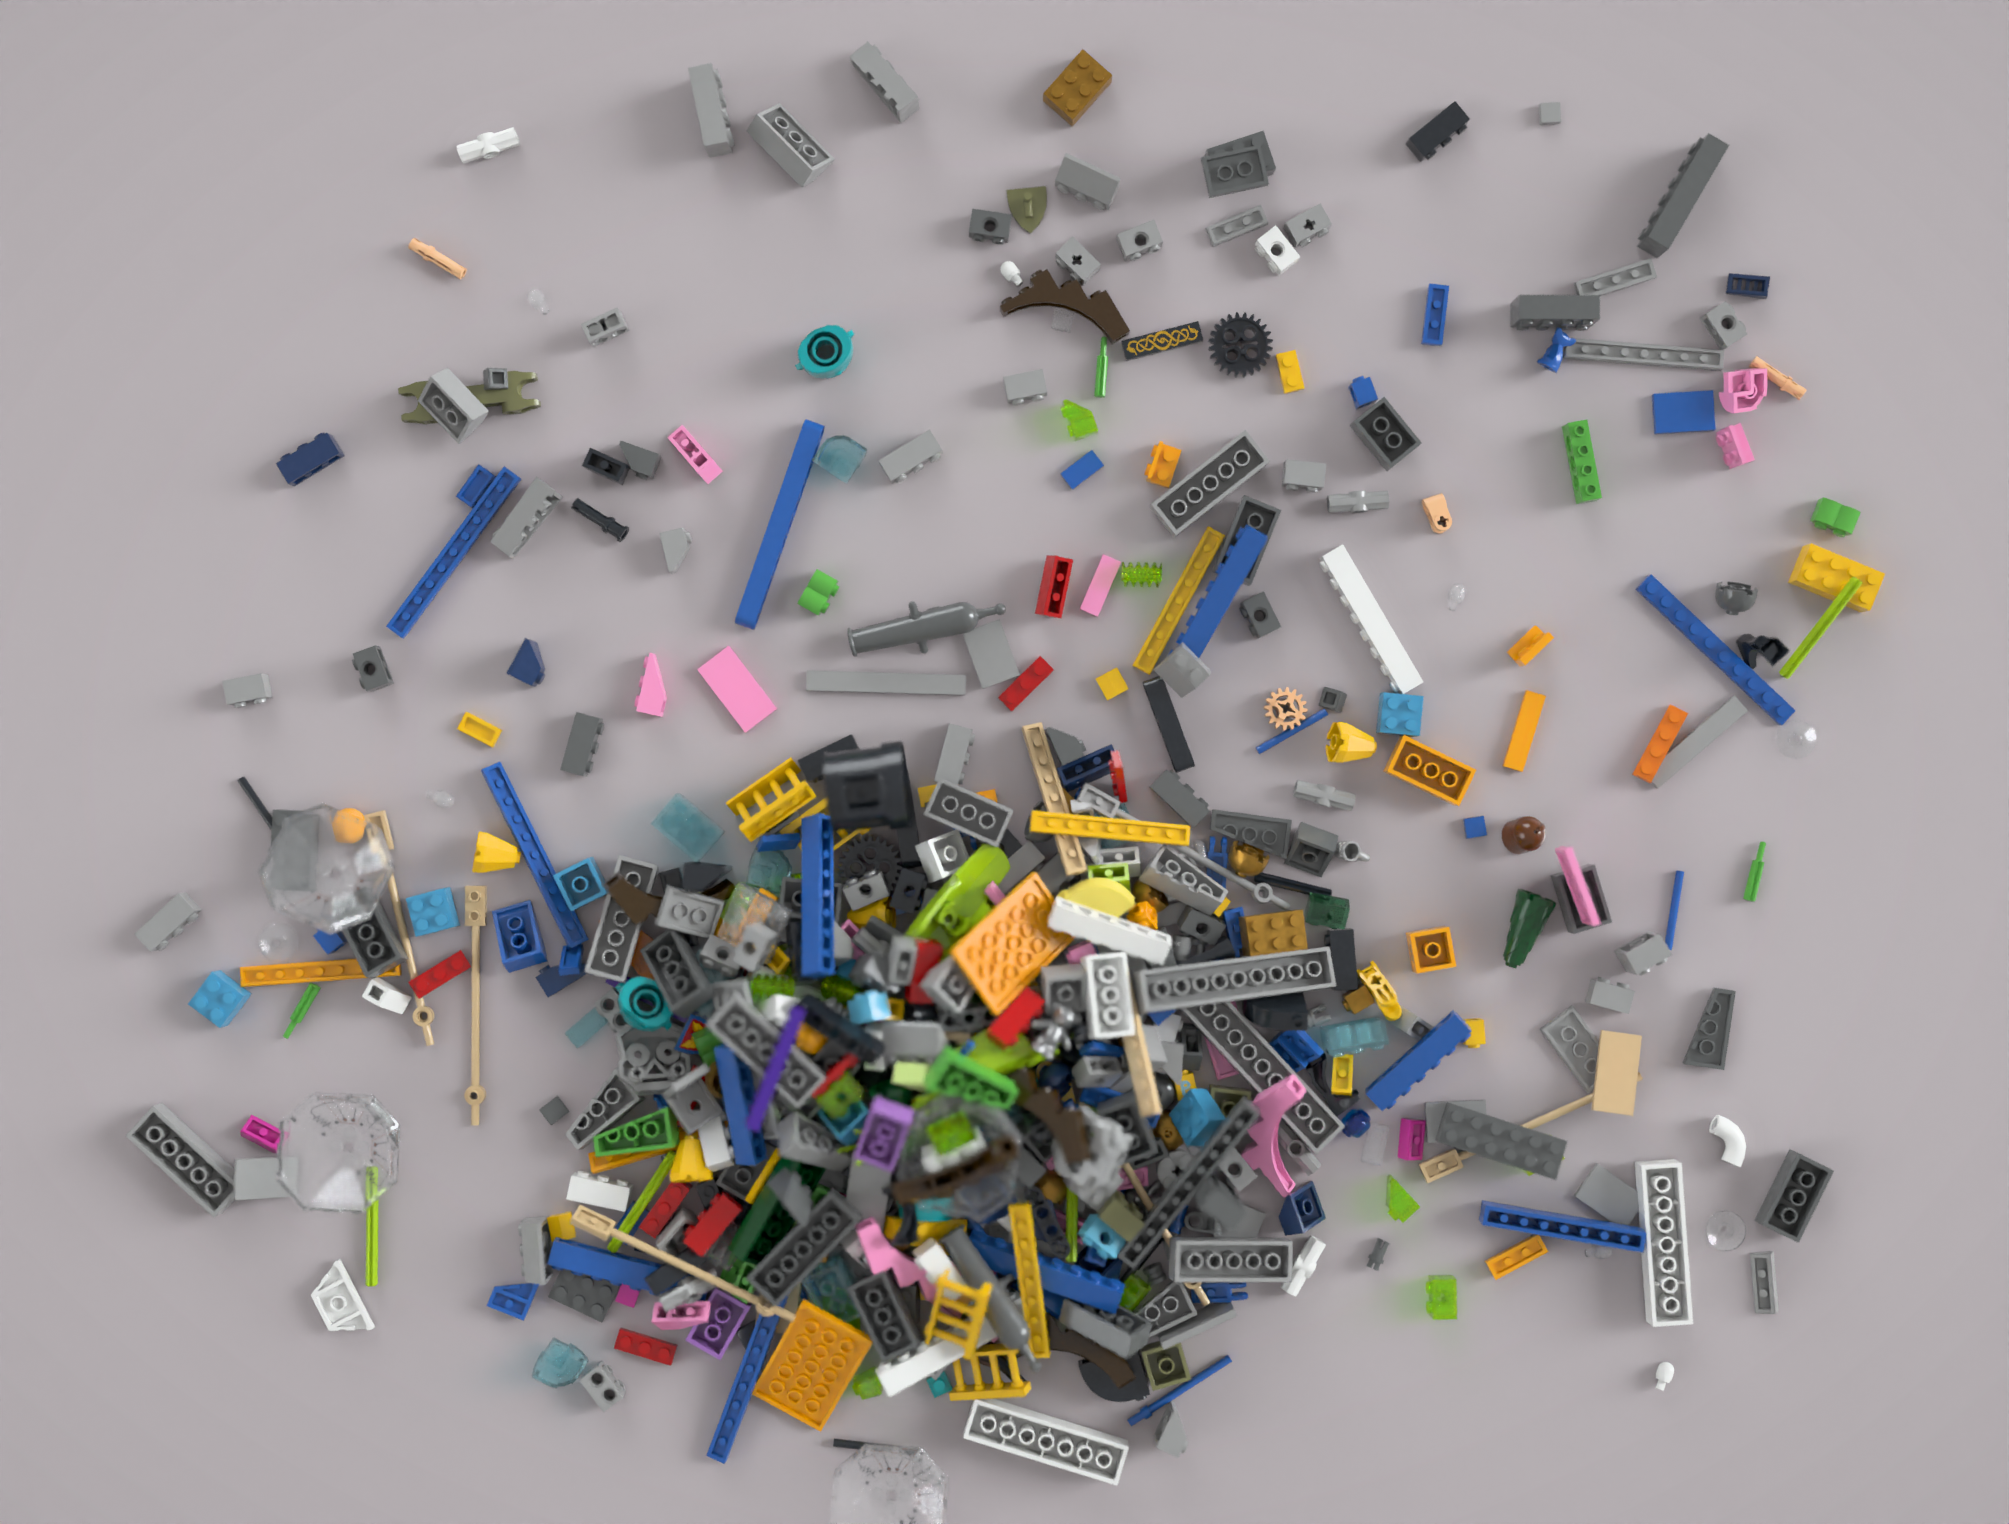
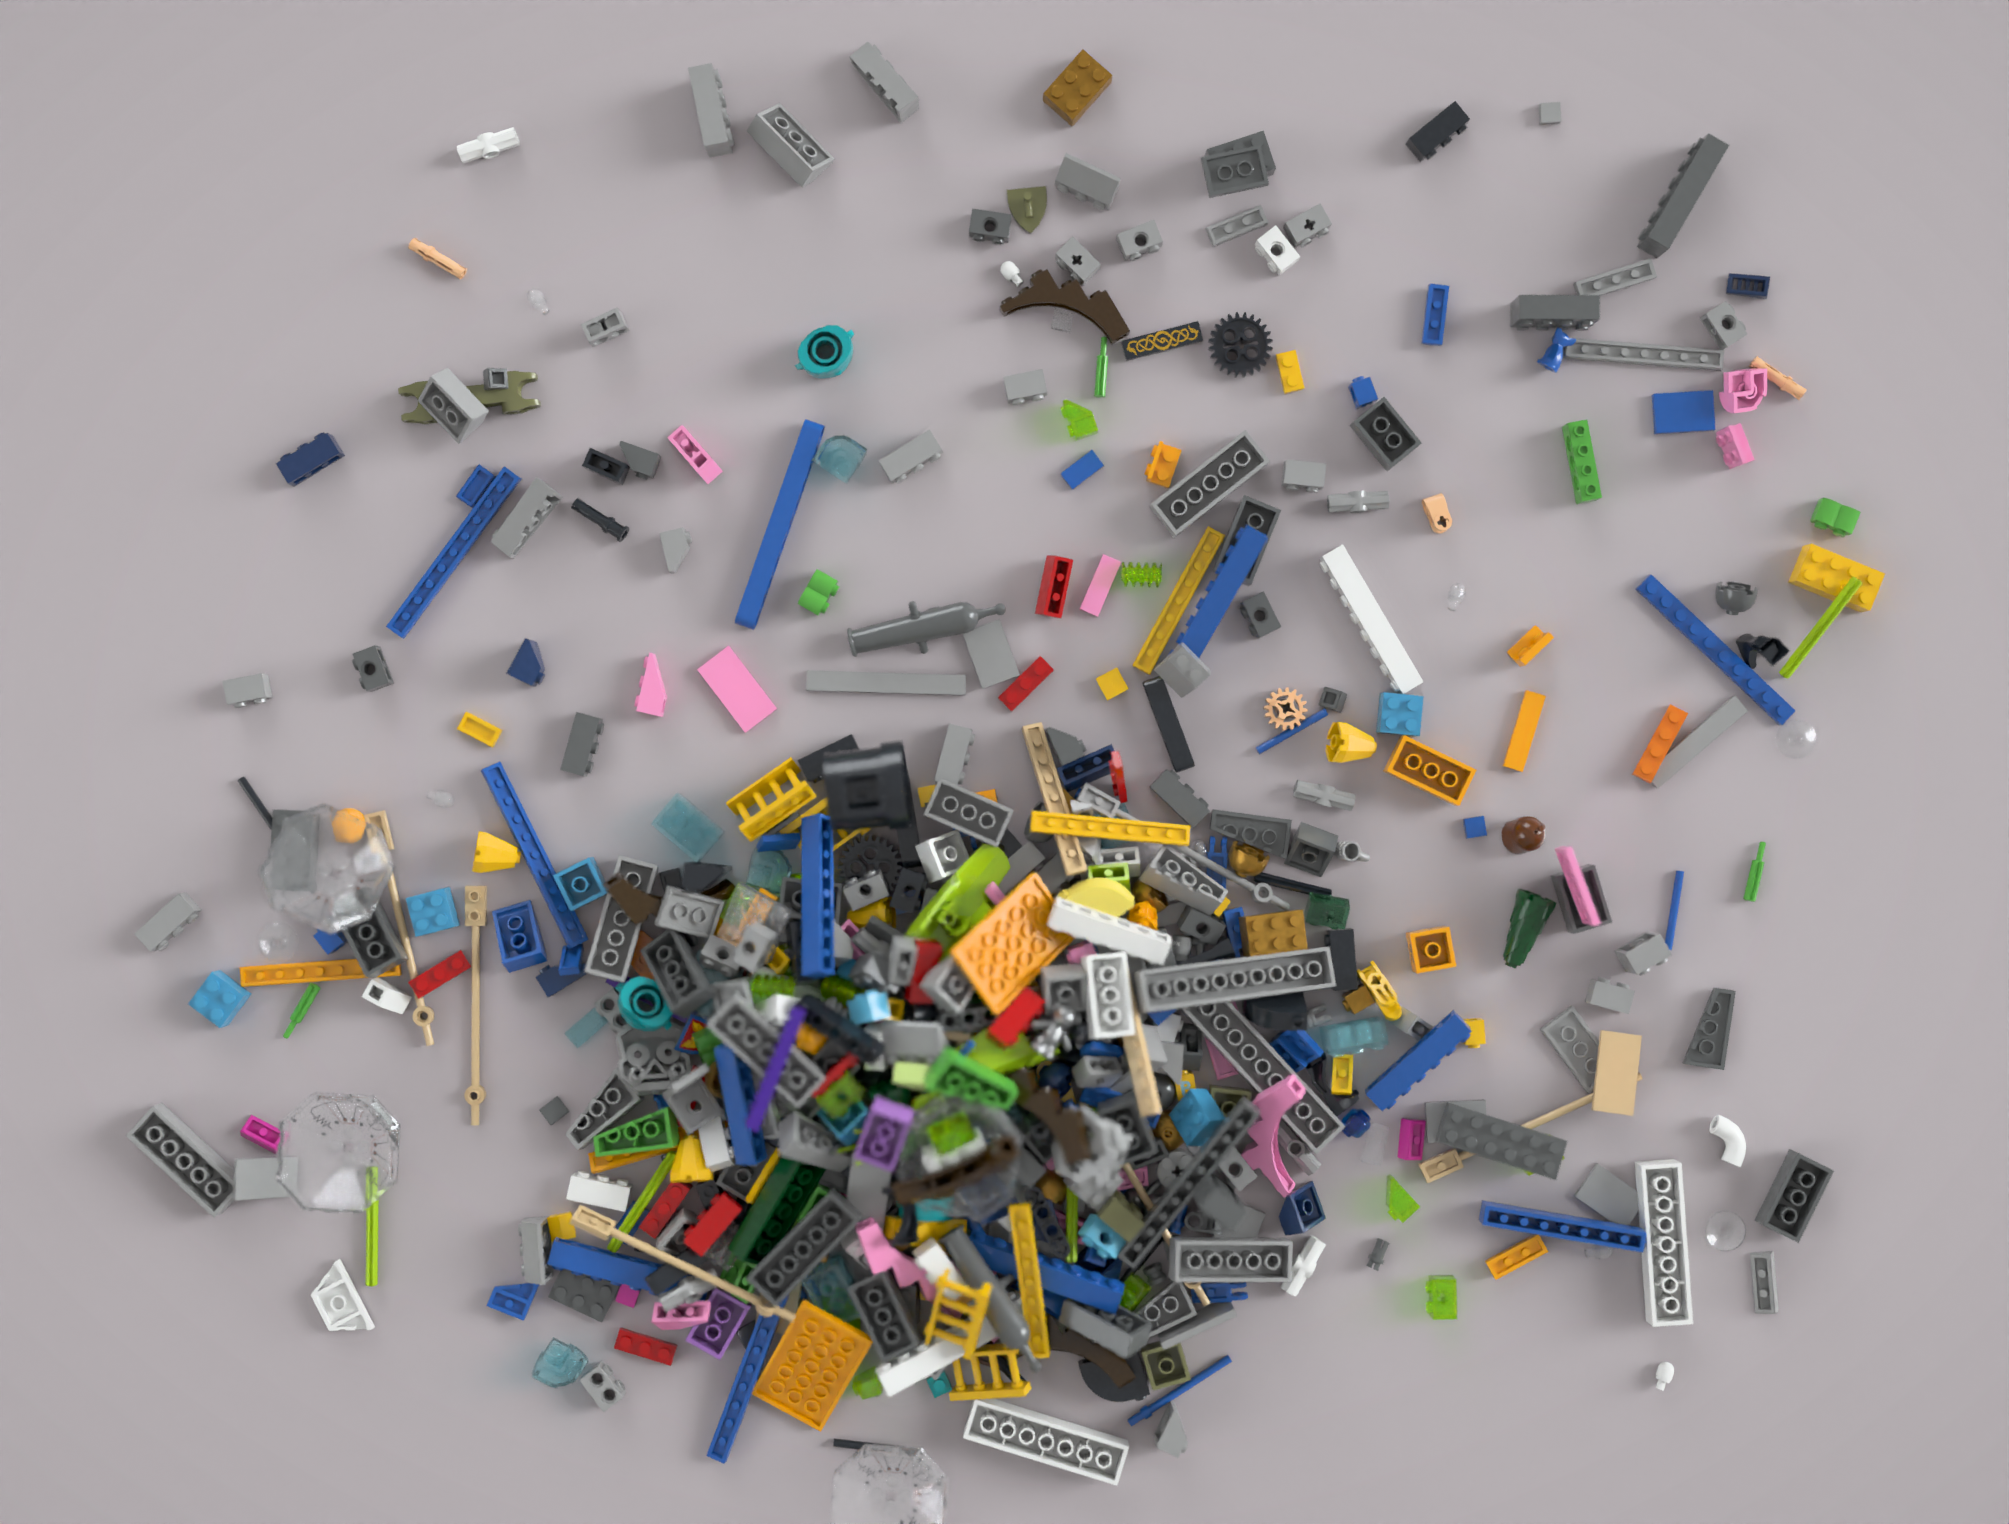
dark grey slope [767,1167,814,1228] -> none

